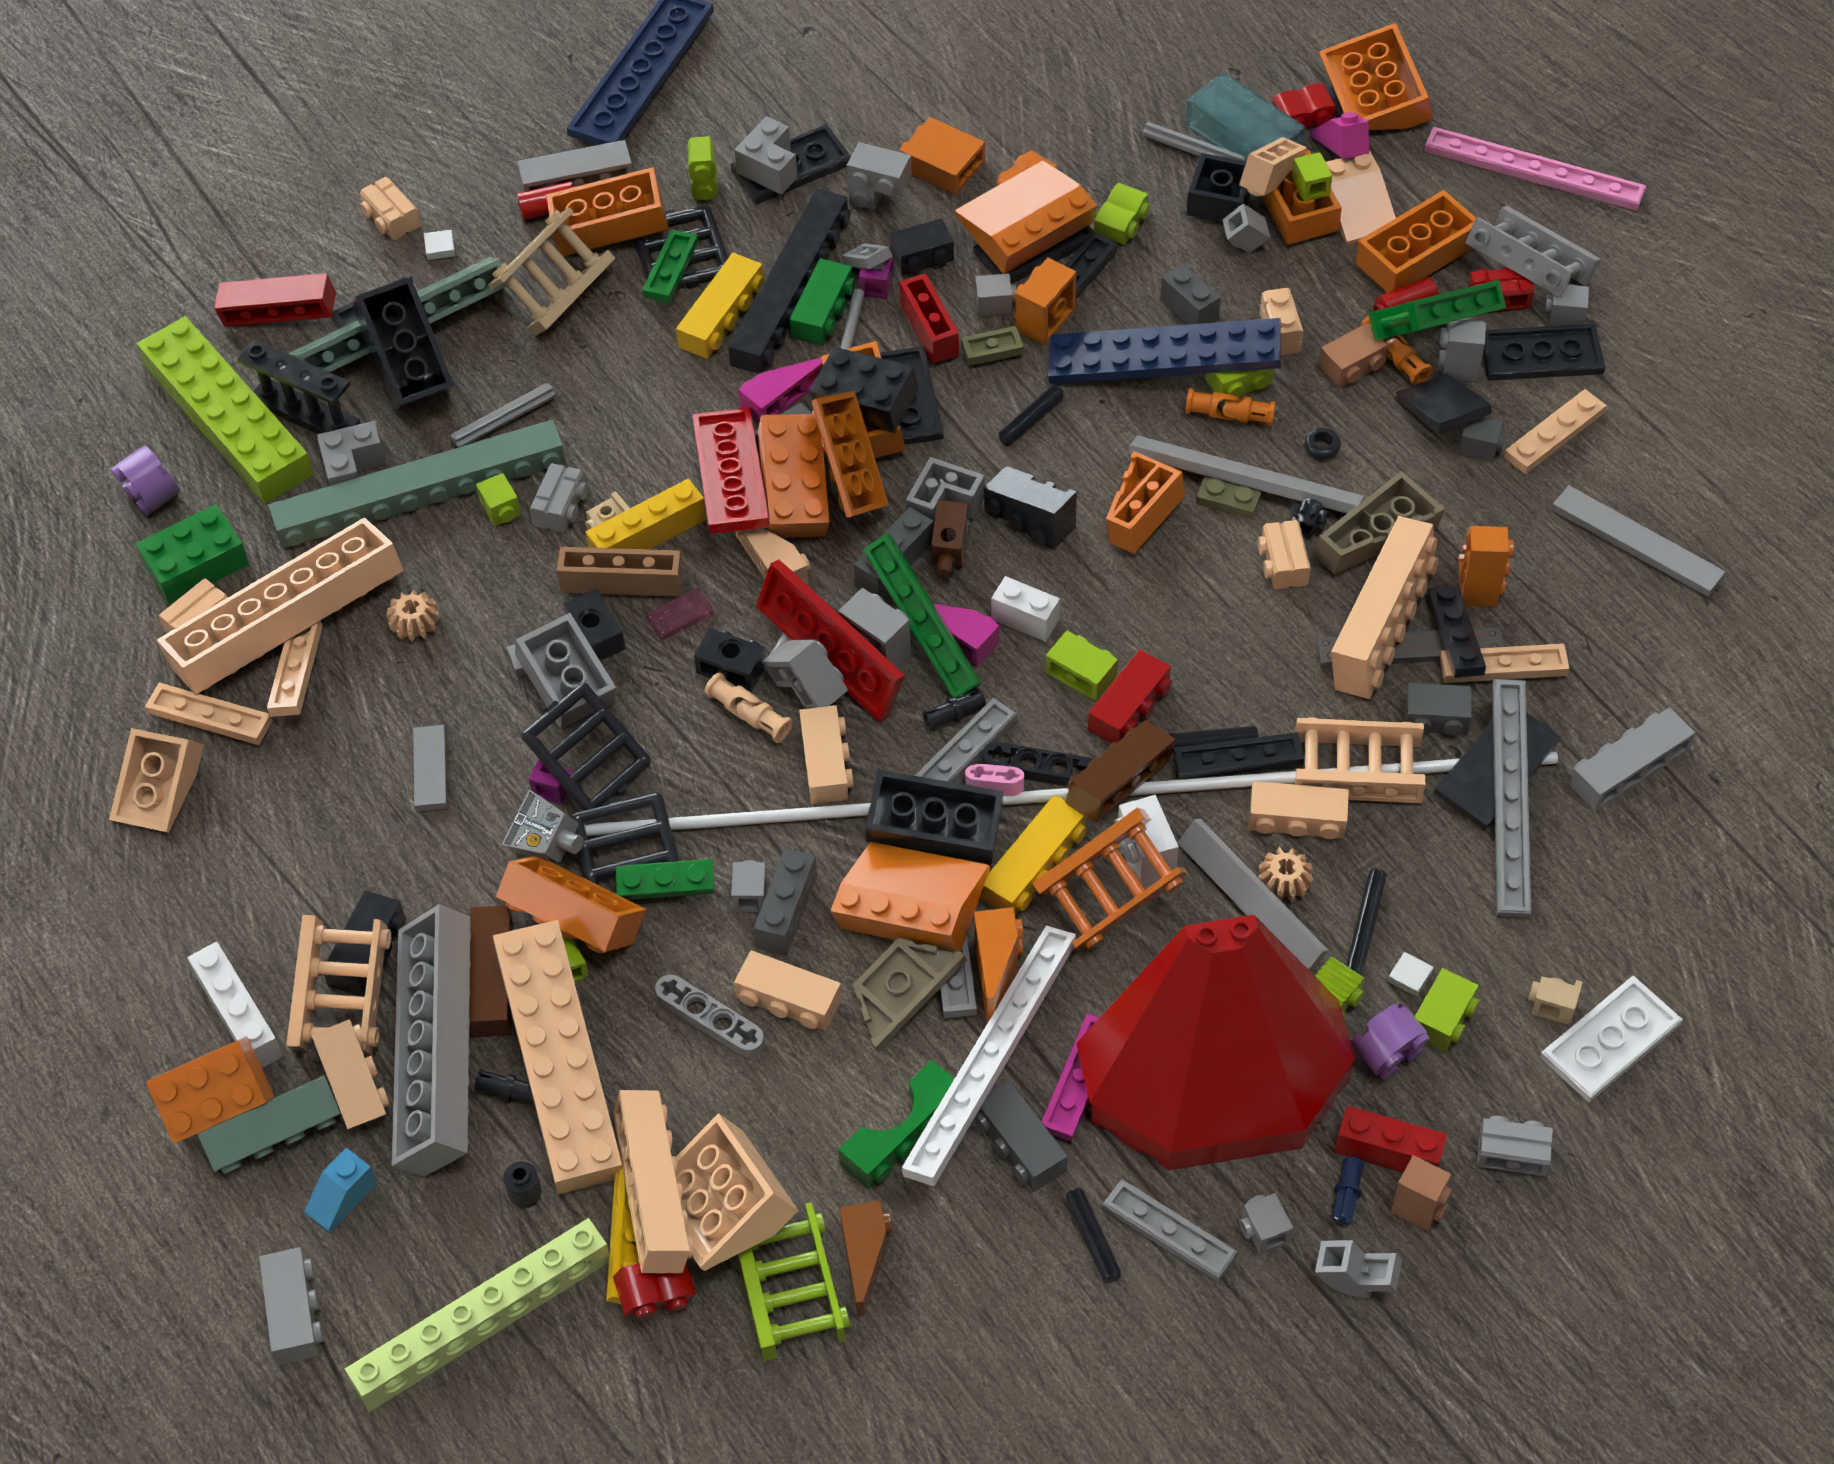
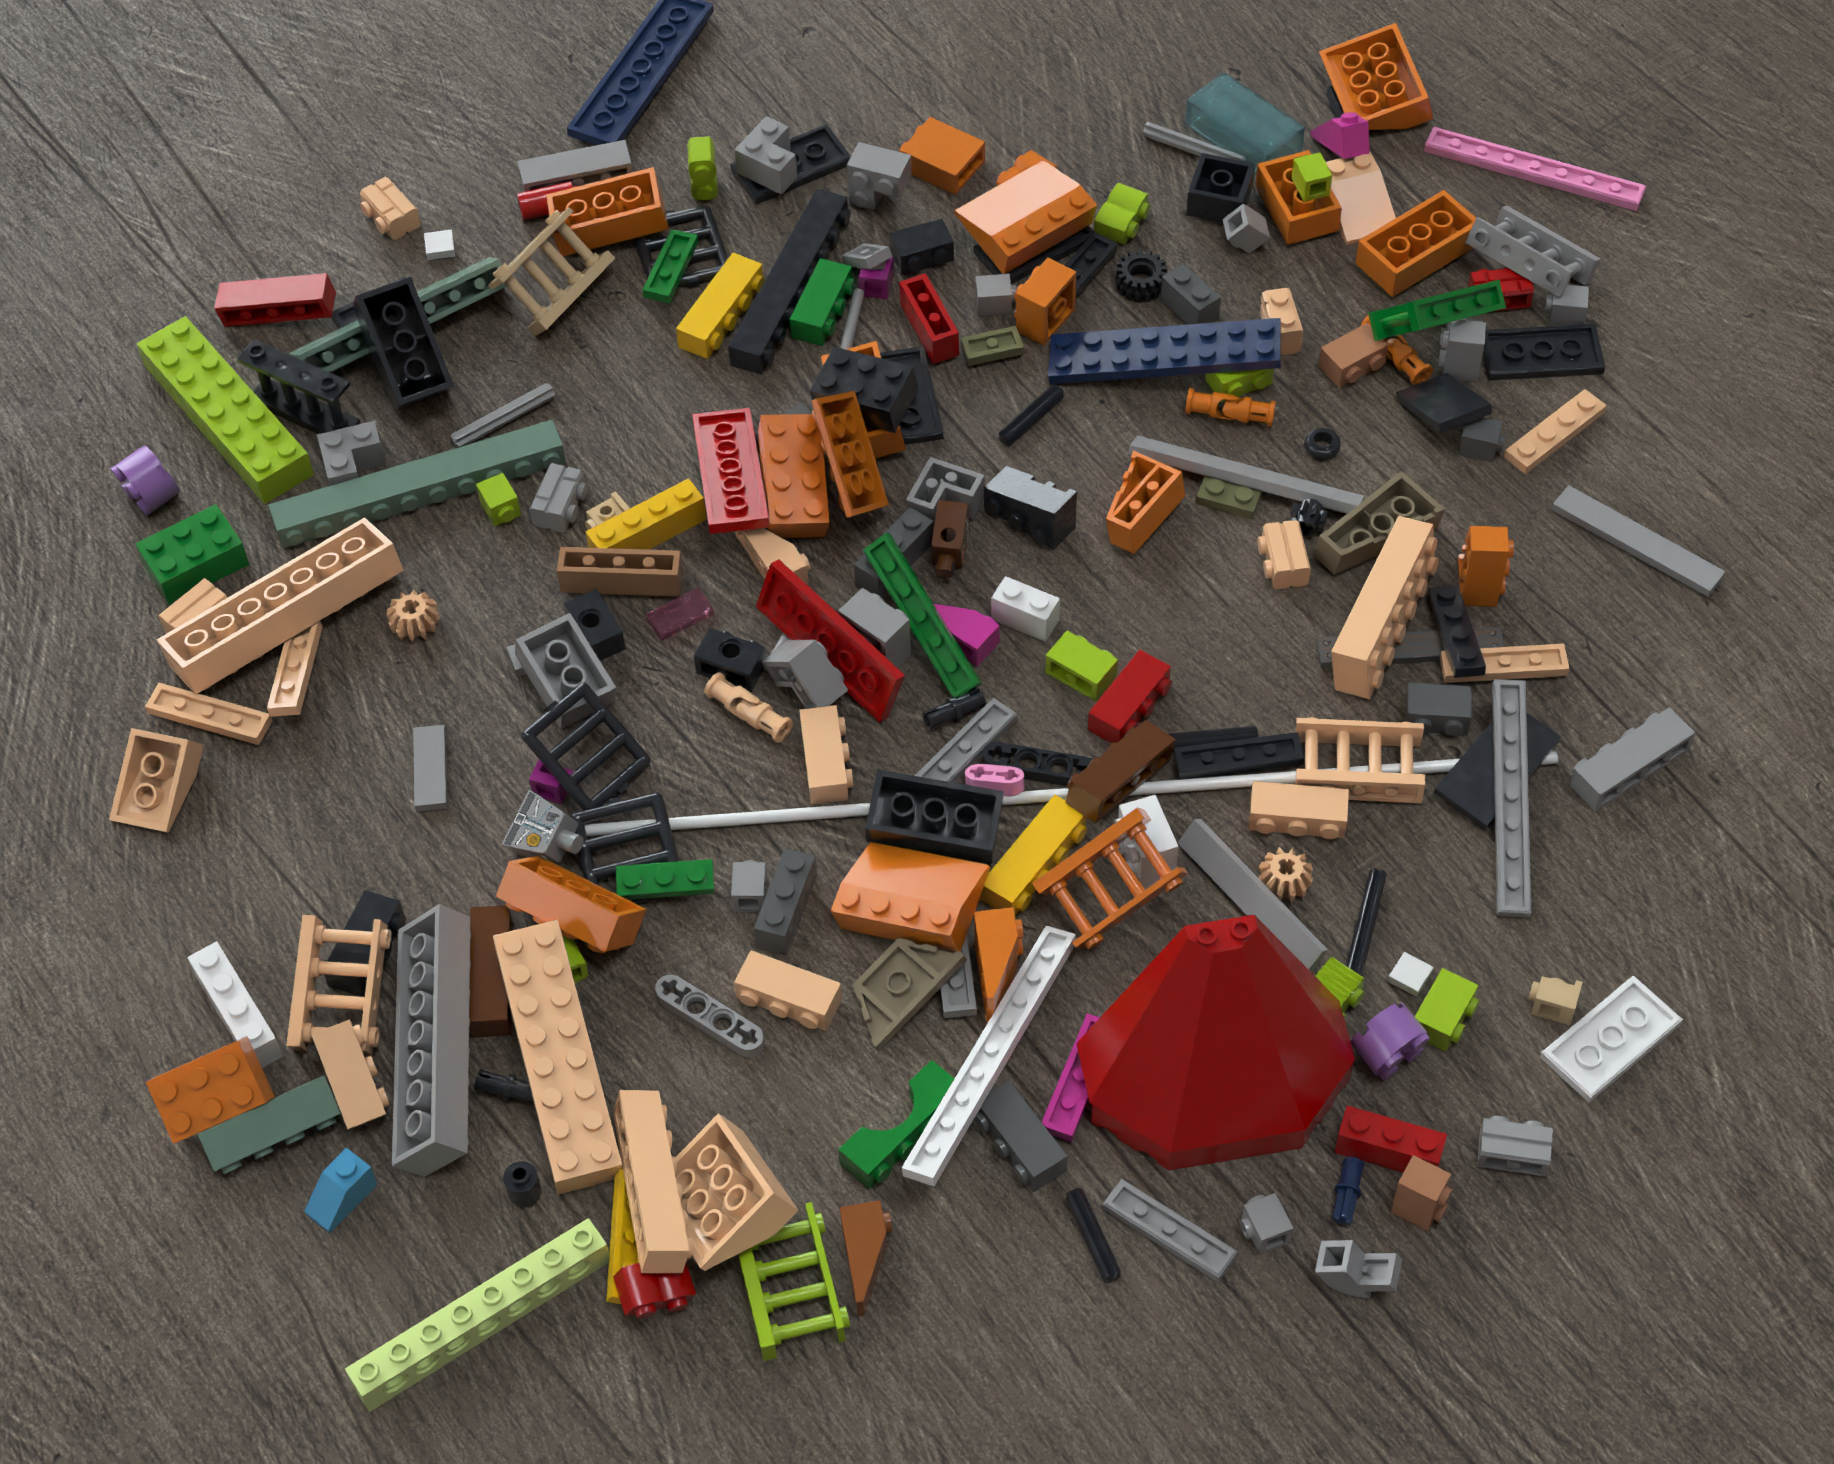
light grey brick [259,1247,324,1365] -> none
dark pink slope [738,358,823,423] -> none
light nougat slope [1239,137,1307,196] -> none
red brick [1272,83,1336,134] -> none
red brick [1373,277,1439,311] -> none
none -> black tyre [1116,249,1167,303]

